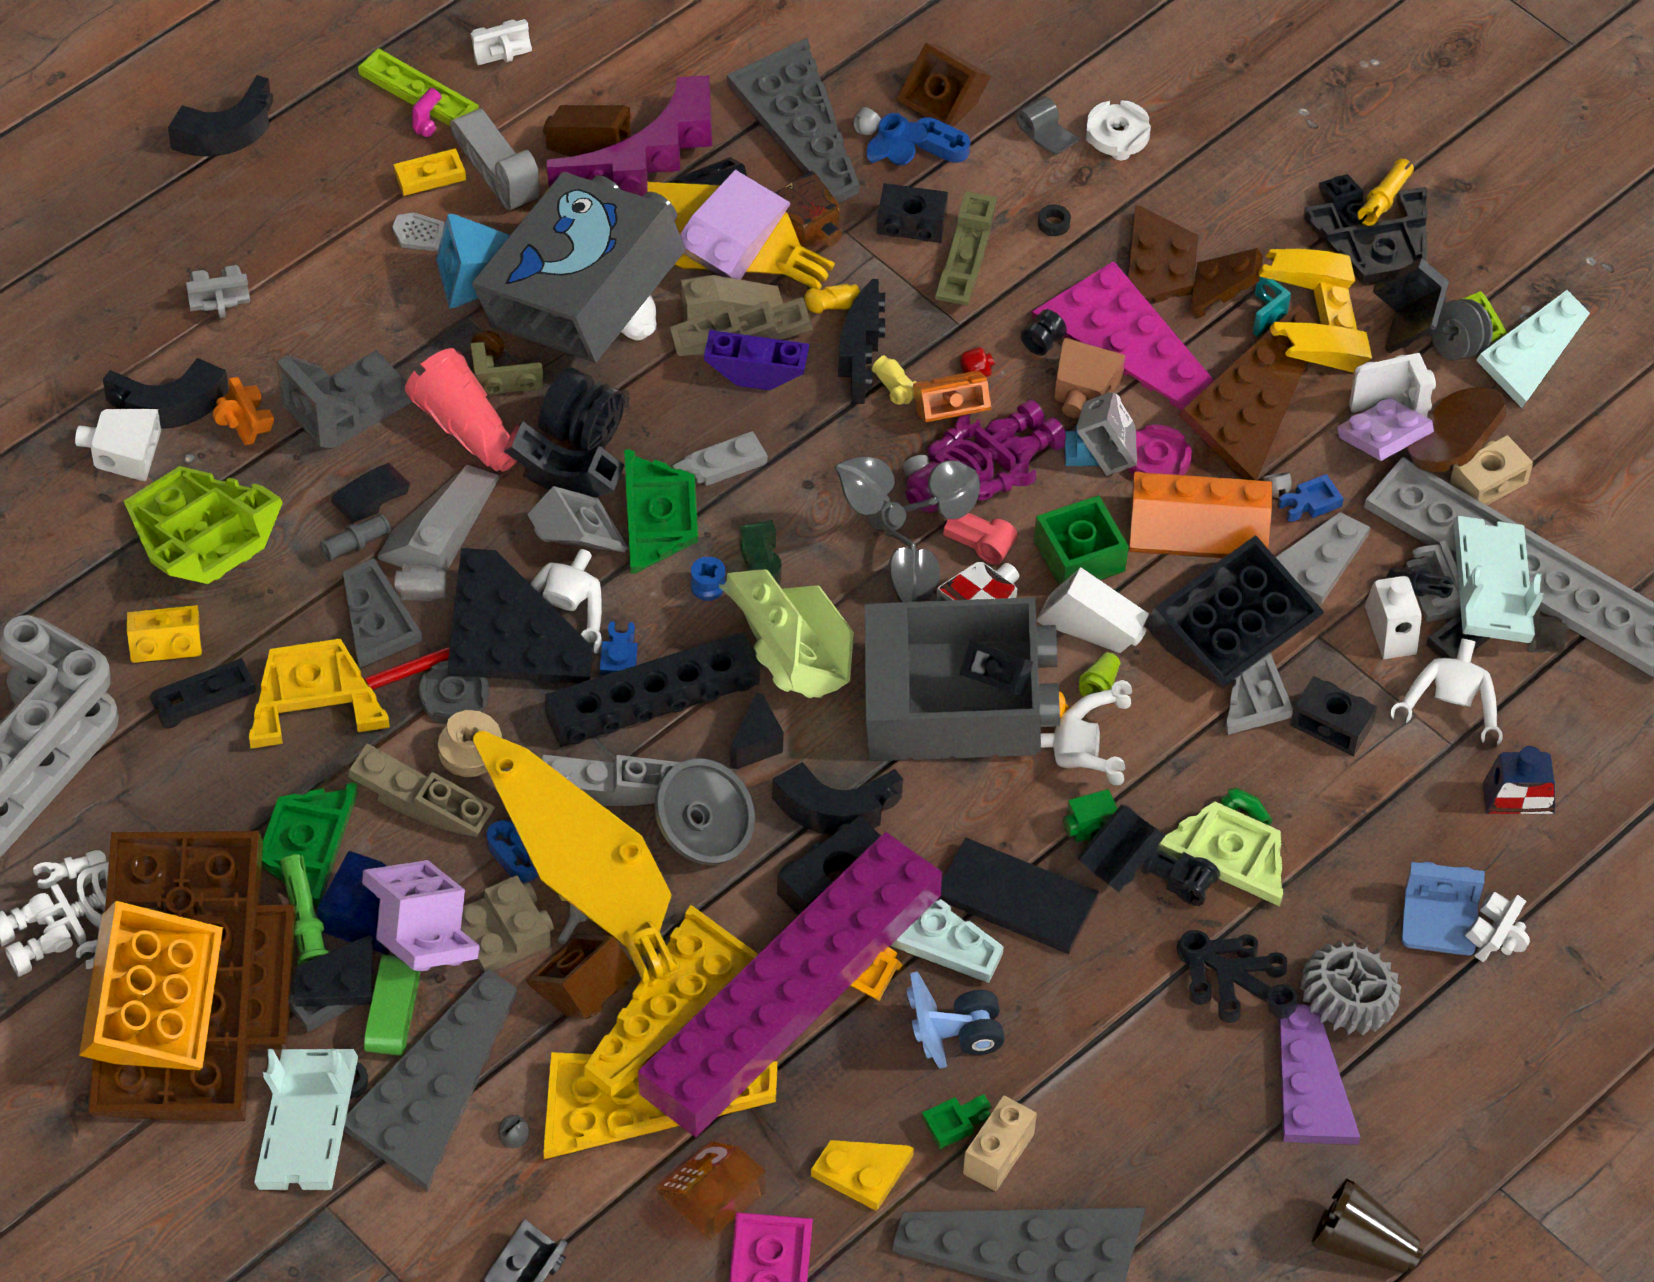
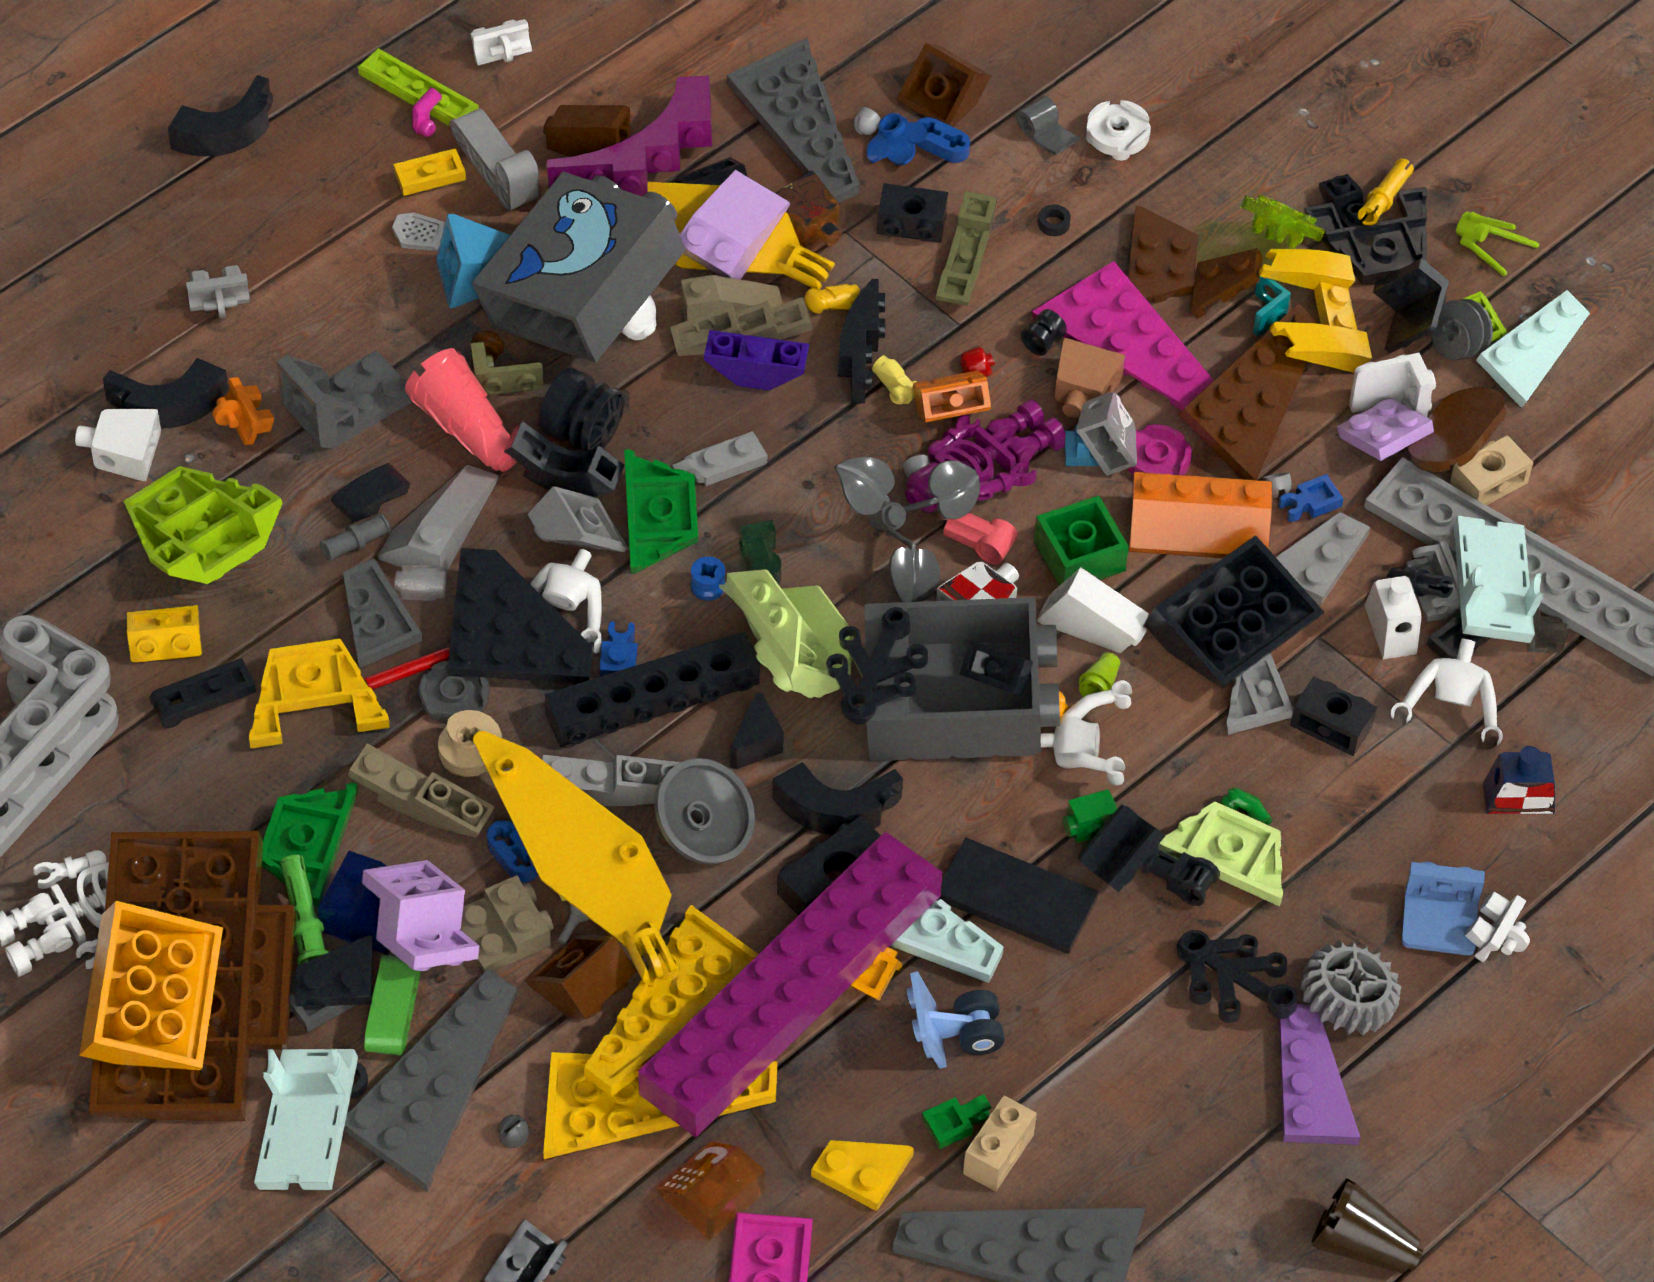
none -> black plant [826,607,928,724]
none -> clear neon green piece [1240,194,1325,249]
none -> lime plant [1456,211,1539,276]

